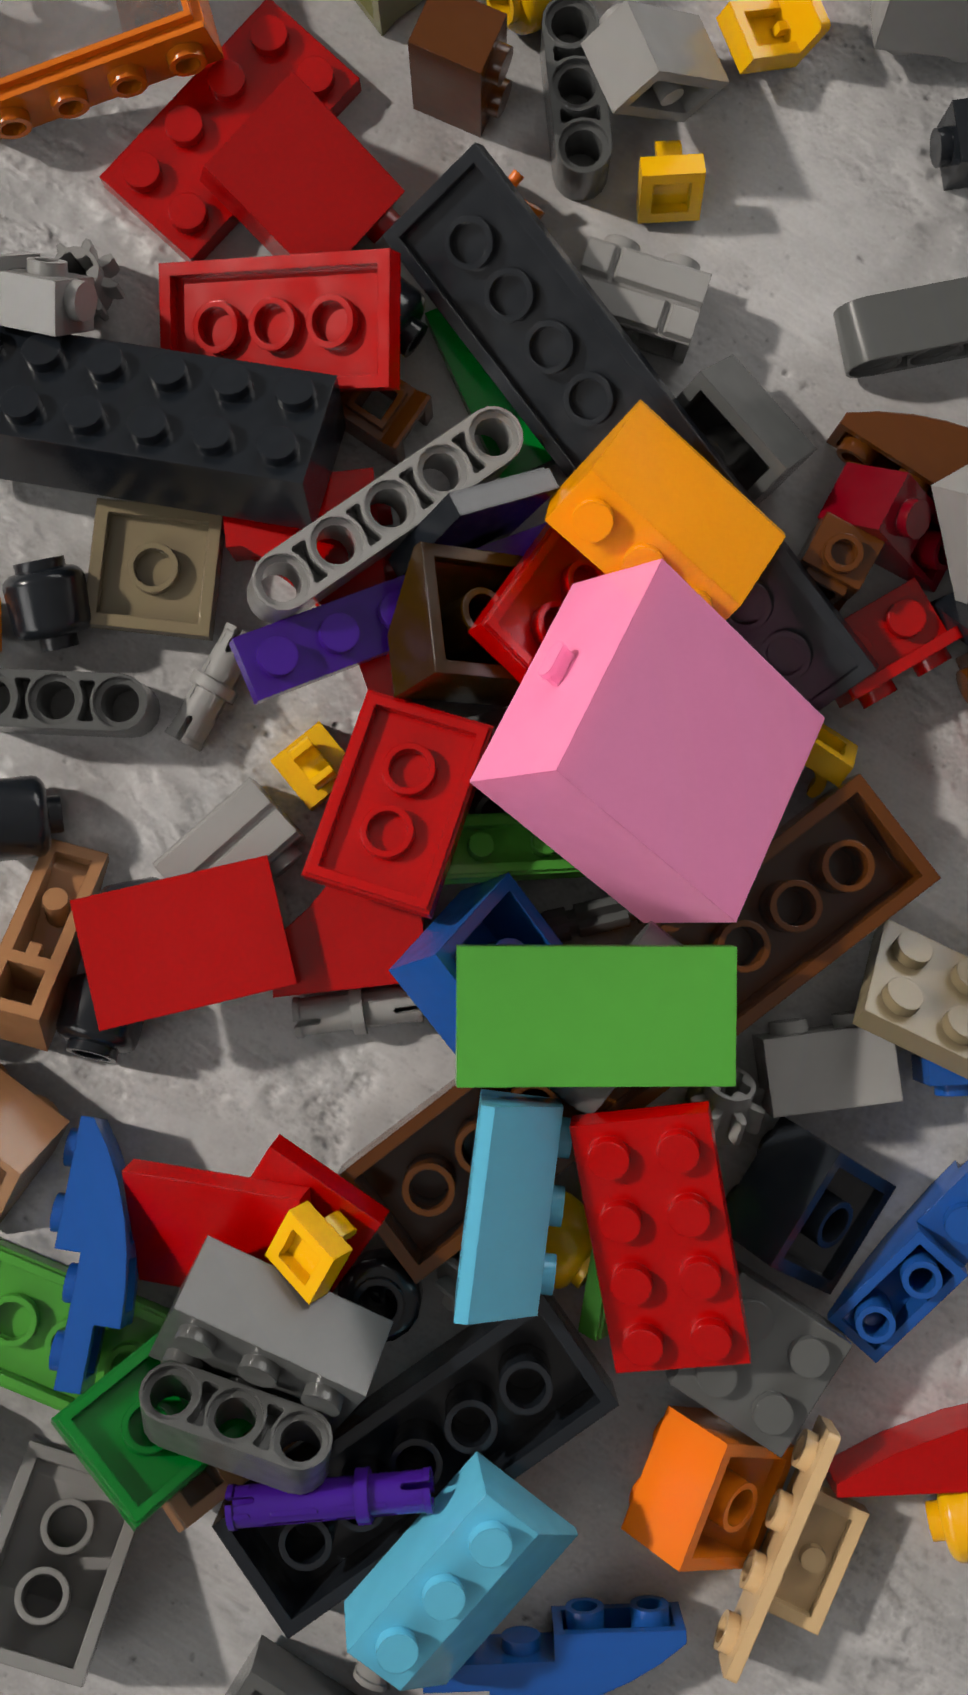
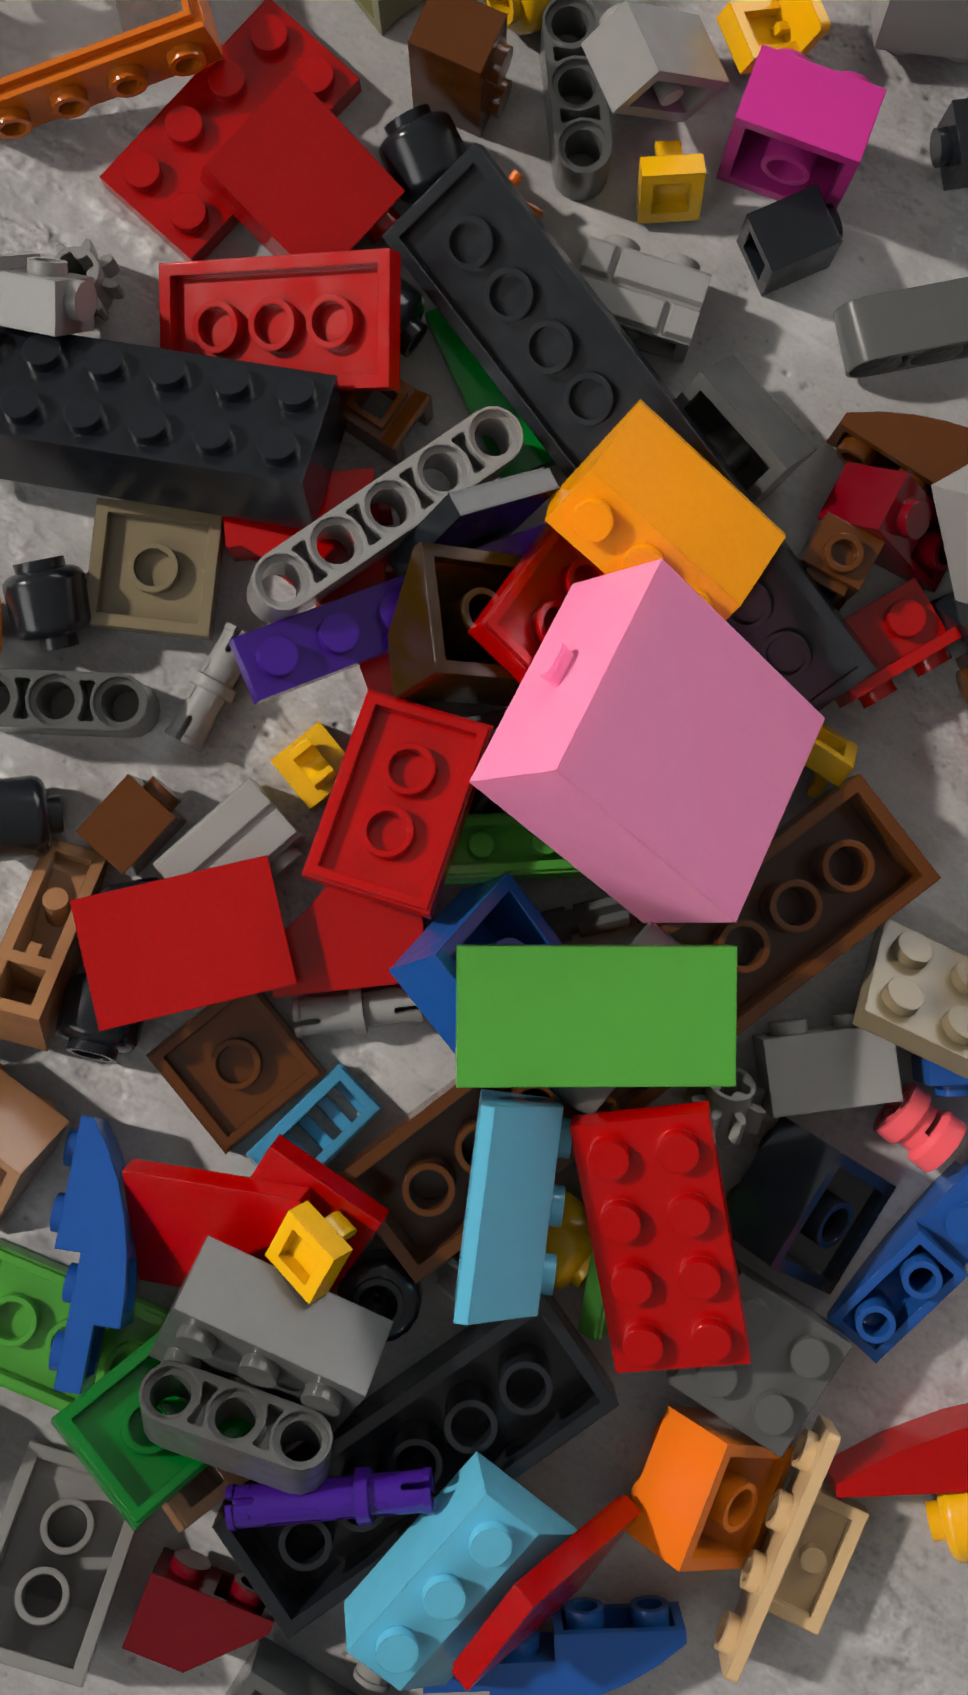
none -> reddish brown brick [75,774,187,876]
none -> dark red slope [122,1547,275,1673]
none -> reddish brown tile [146,992,327,1154]
none -> dark azure slope [246,1063,384,1167]
none -> black head [379,104,467,204]
none -> red tile [451,1494,642,1691]
none -> dark pink brick [716,44,887,210]
none -> black brick [736,184,843,297]
none -> coral wheel [873,1082,966,1173]

